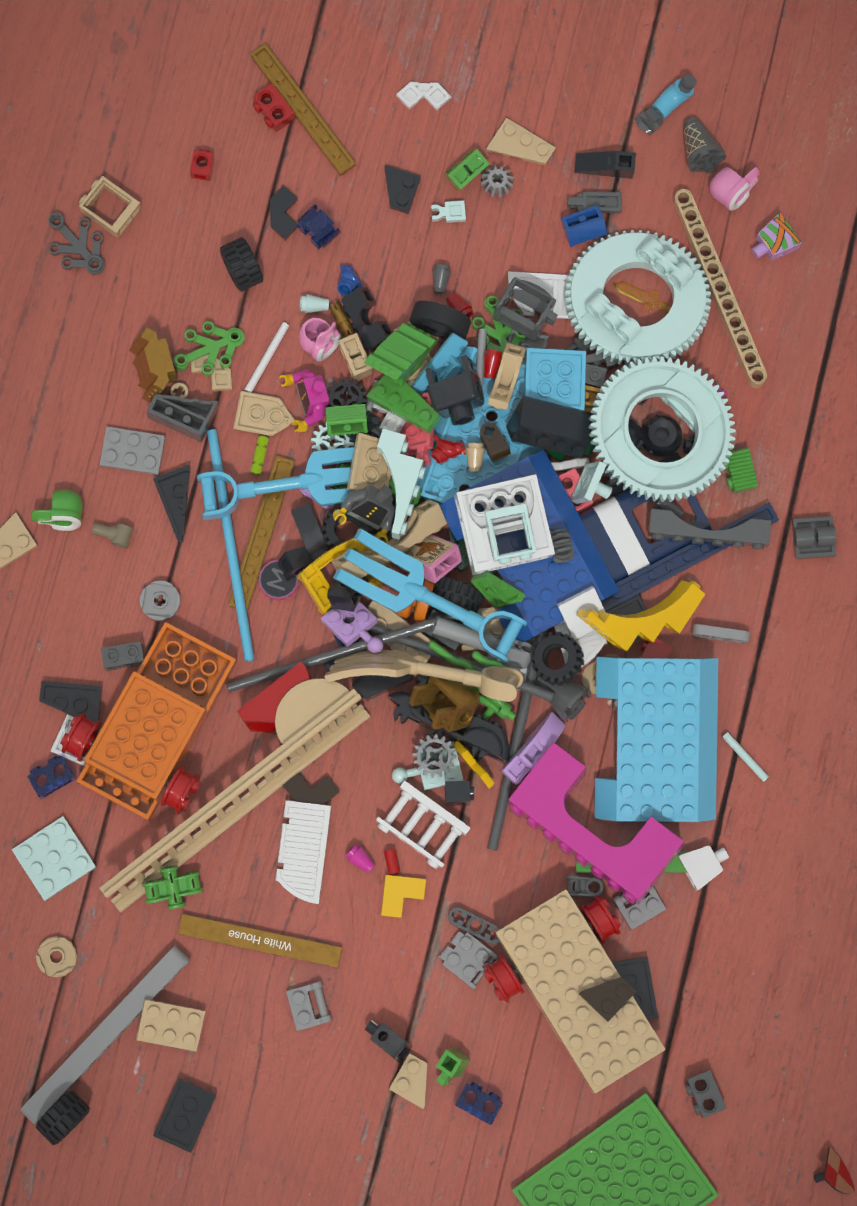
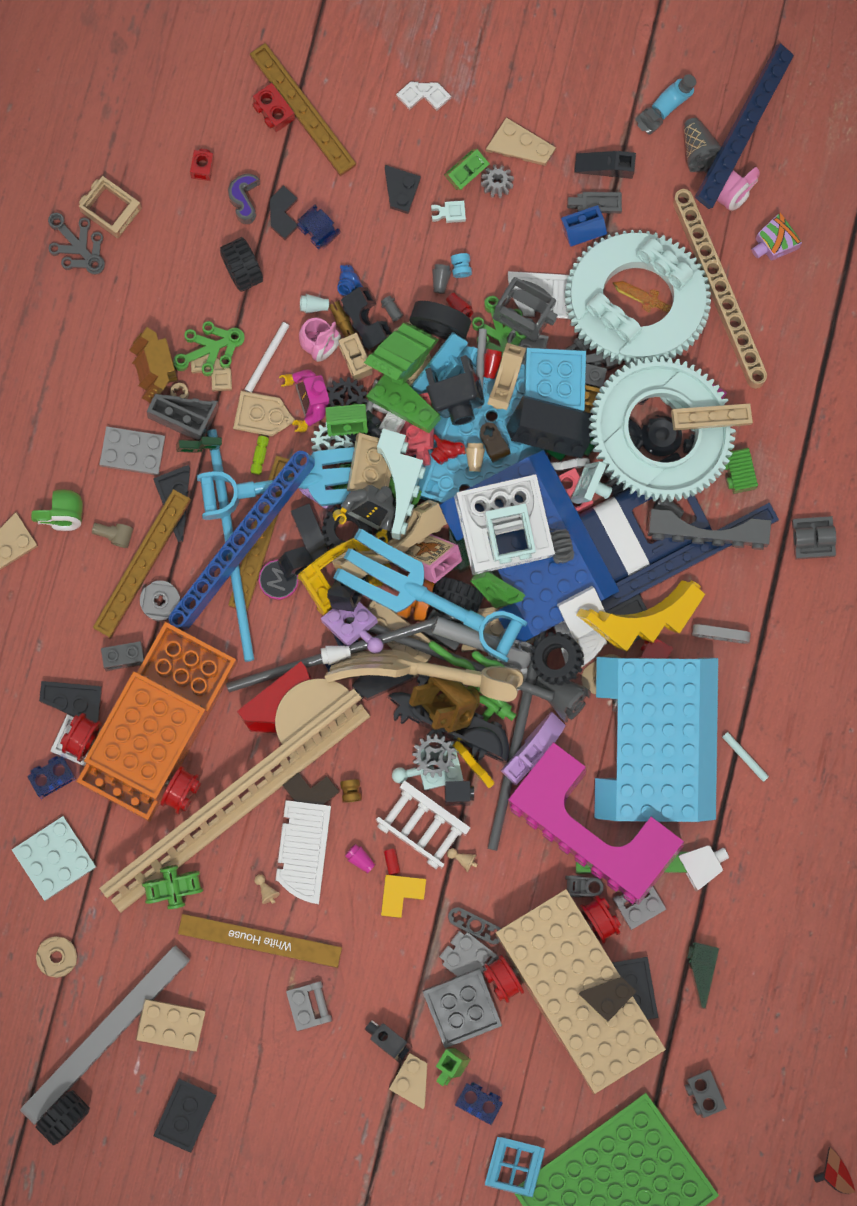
none -> pearl gold tile [93,489,191,638]
none -> blue beam [169,451,315,630]
none -> dark green tile [176,437,222,453]
none -> dark grey animal [228,173,260,224]
none -> tan piece [254,874,280,904]
none -> white cone [320,646,351,665]
none -> pearl gold wheel [340,779,362,803]
none -> dark grey pin [381,296,404,322]
none -> plate [422,968,502,1048]
none -> tan piece [447,848,478,872]
none -> medium azure wheel [451,253,472,278]
none -> medium azure piece [485,1137,545,1198]
none -> tan plate [671,404,753,430]
none -> clear green slope [687,942,719,1009]
none -> dark blue plate [695,43,794,209]

